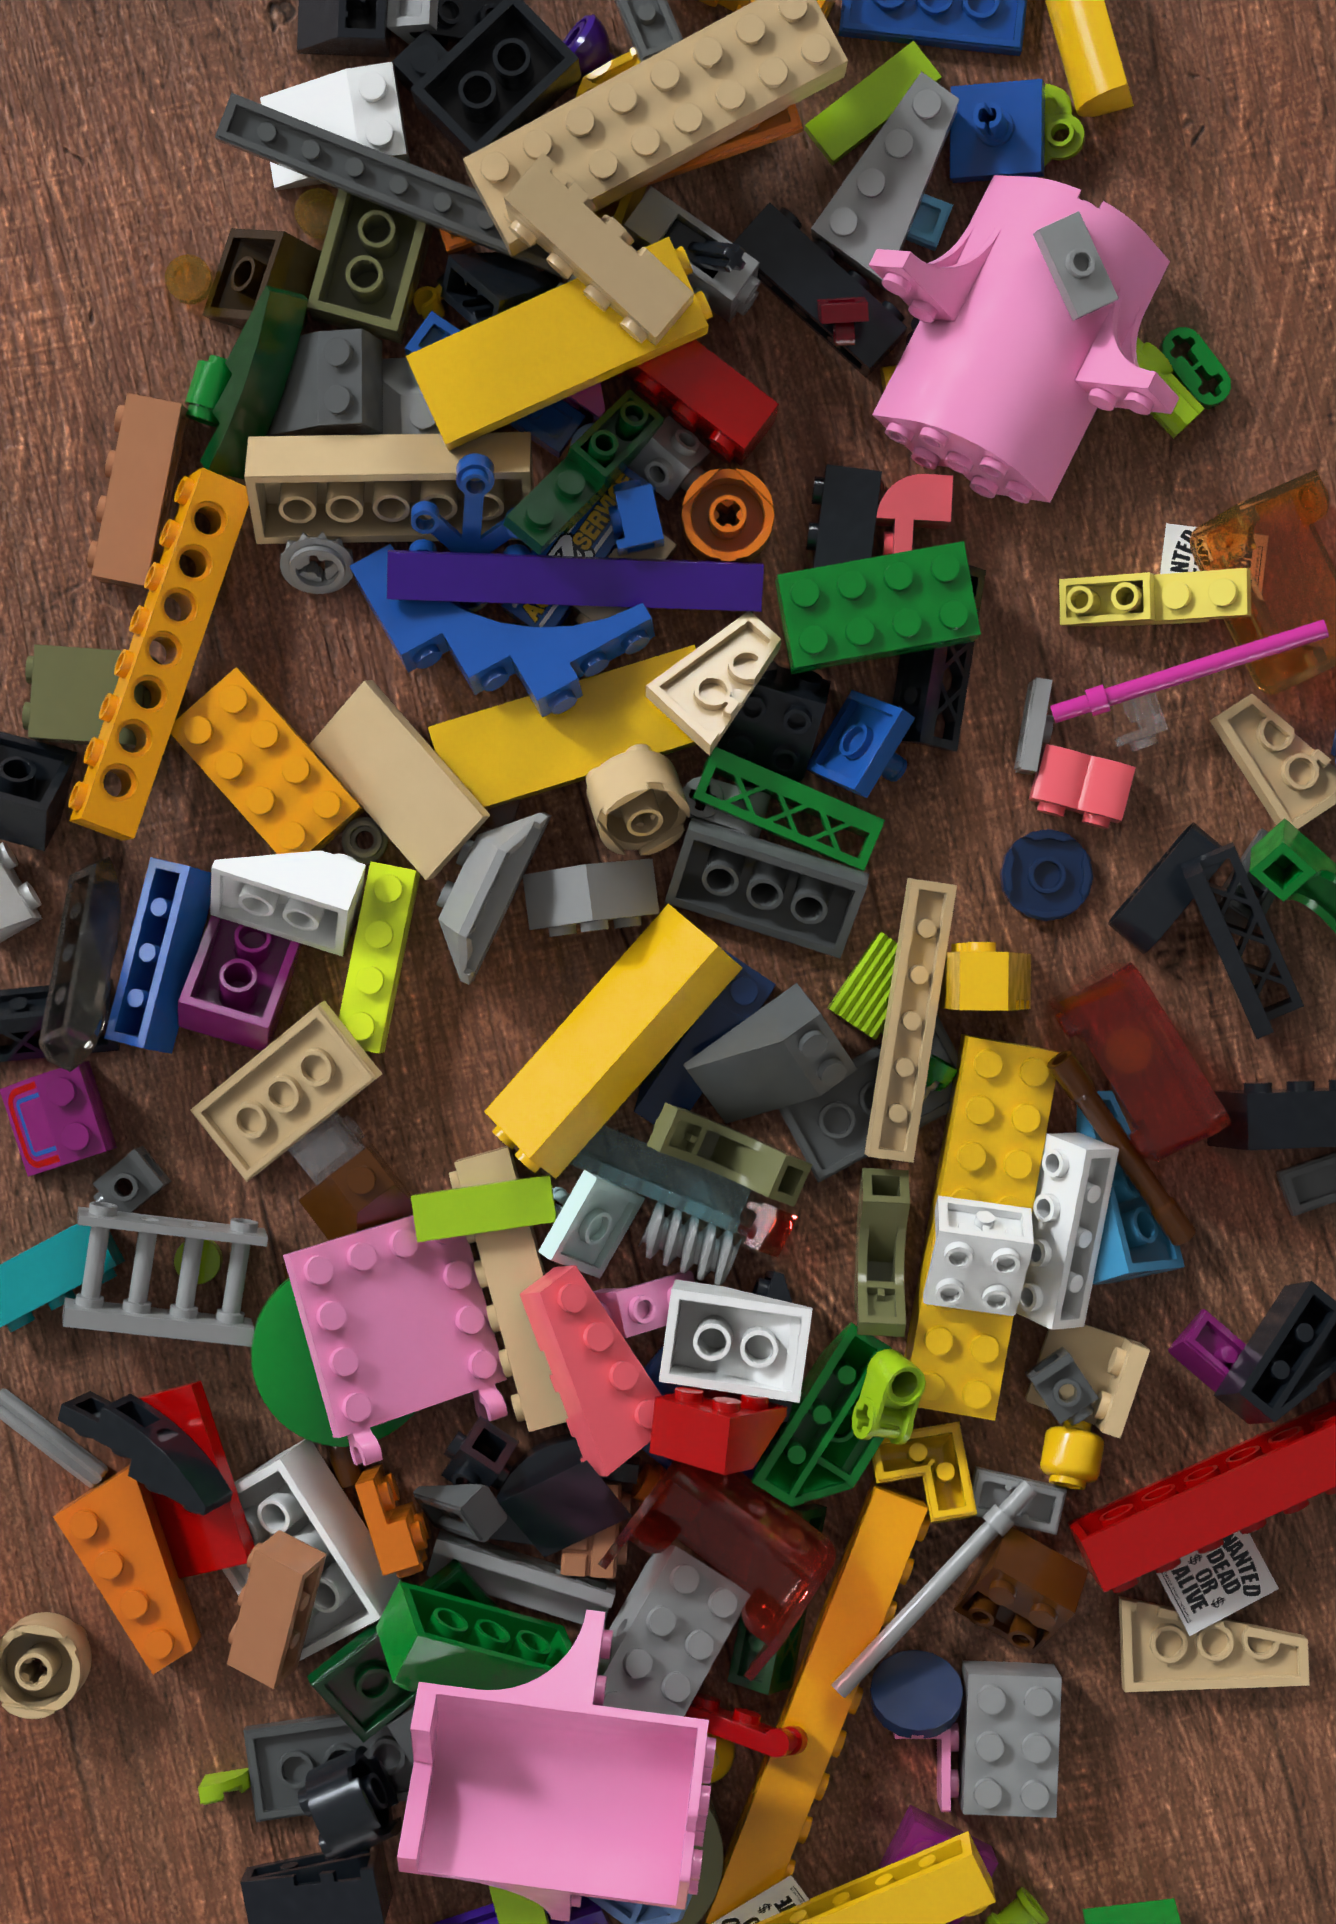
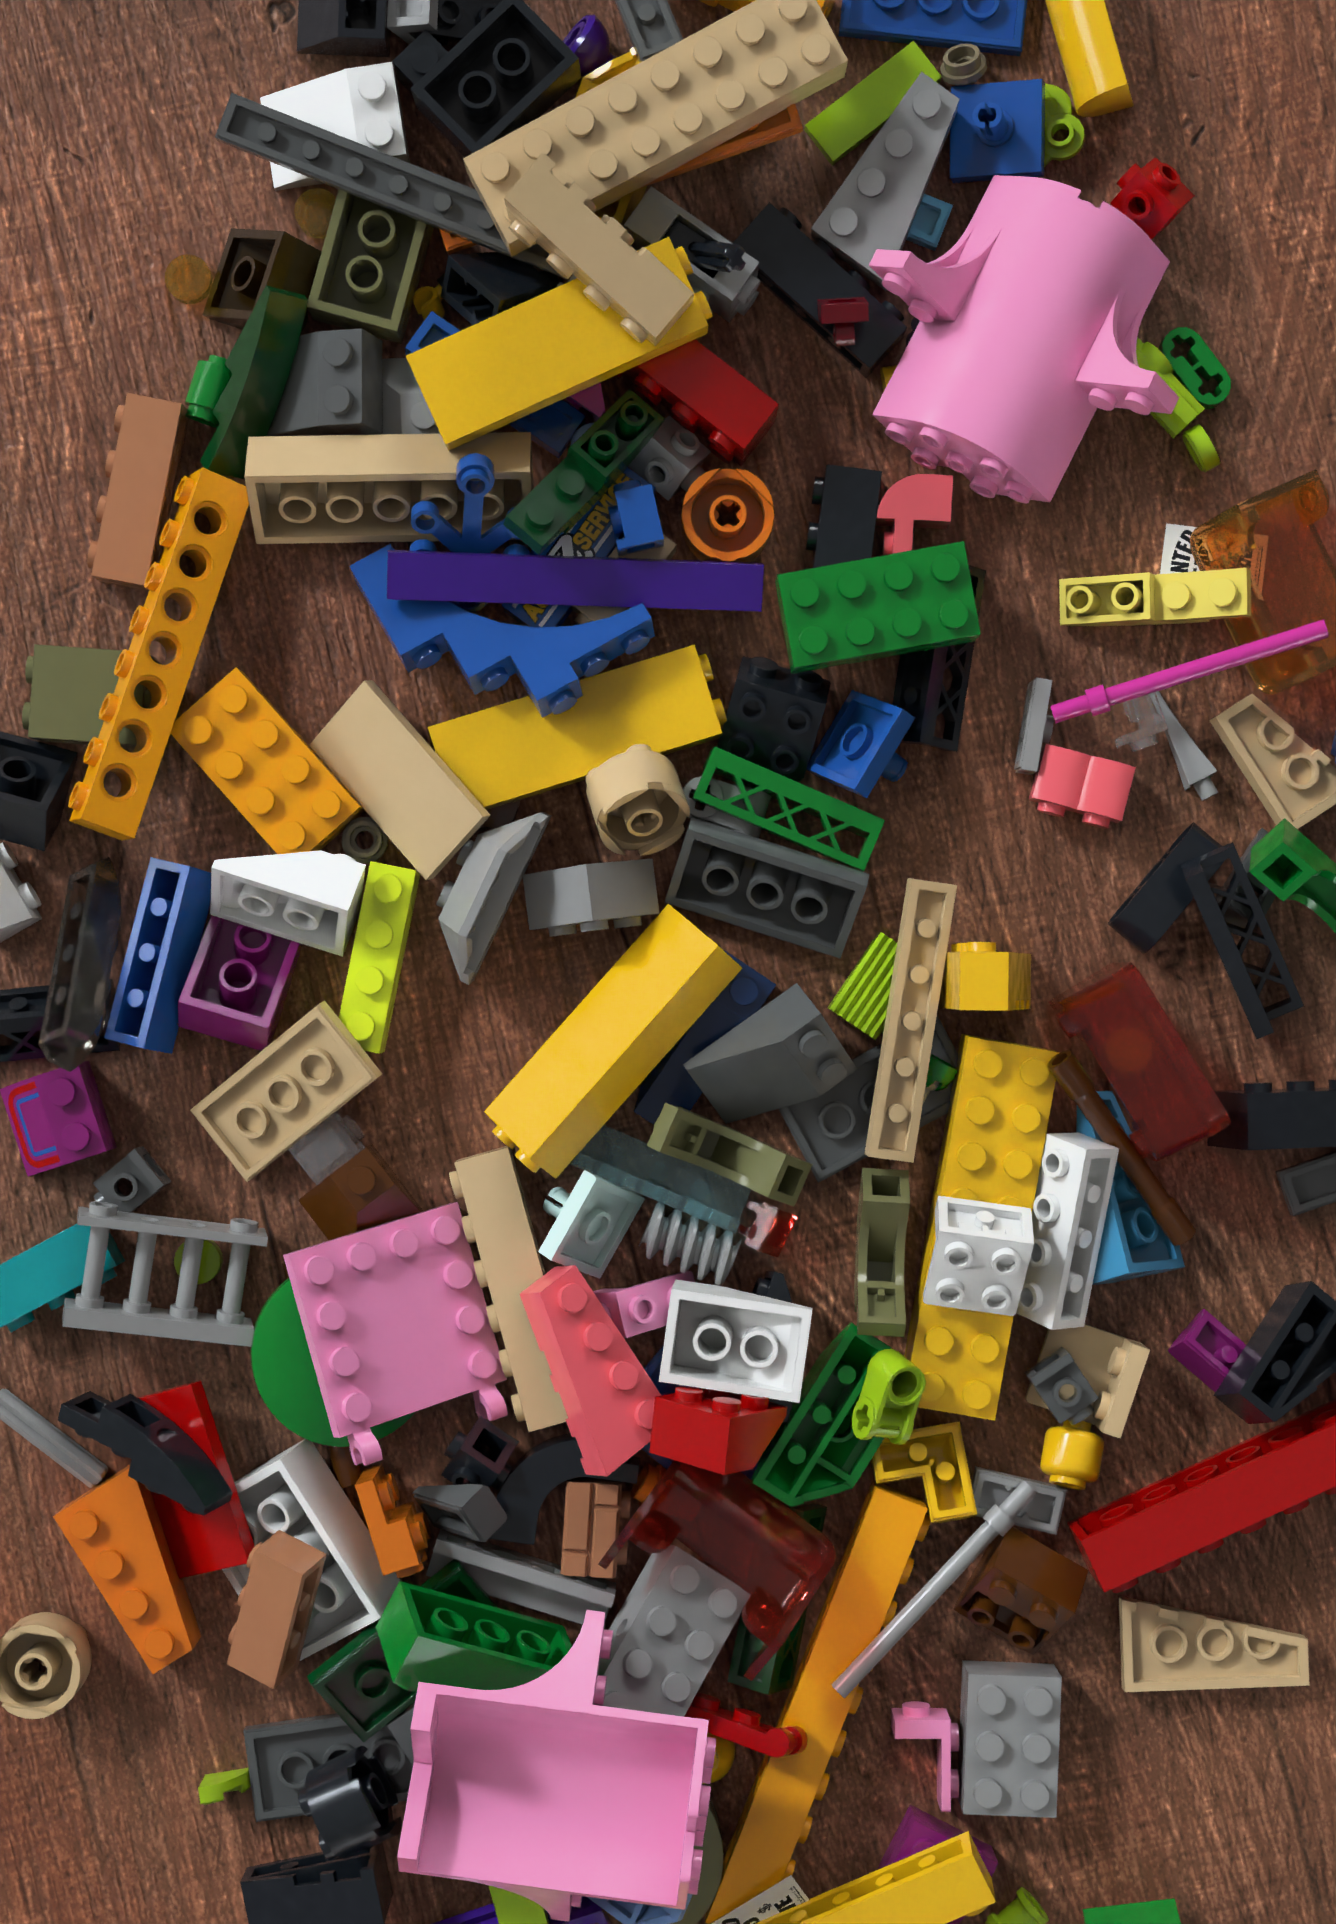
light grey gear [280,531,354,594] -> none
lime tile [411,1174,557,1242] -> none
black sticker [499,1460,632,1558] -> none
tan wing [646,611,781,756] -> none
dark blue tile [870,1650,963,1739] -> none
dark blue tile [1000,829,1093,921] -> none
light grey plate [1033,211,1119,321] -> none
white sticker [1157,1531,1279,1636] -> none
none -> dark tan plate [940,43,987,86]
none -> red brick [1110,157,1195,240]
none -> light grey piece [1148,691,1218,801]
none -> lime tile [1182,424,1220,473]

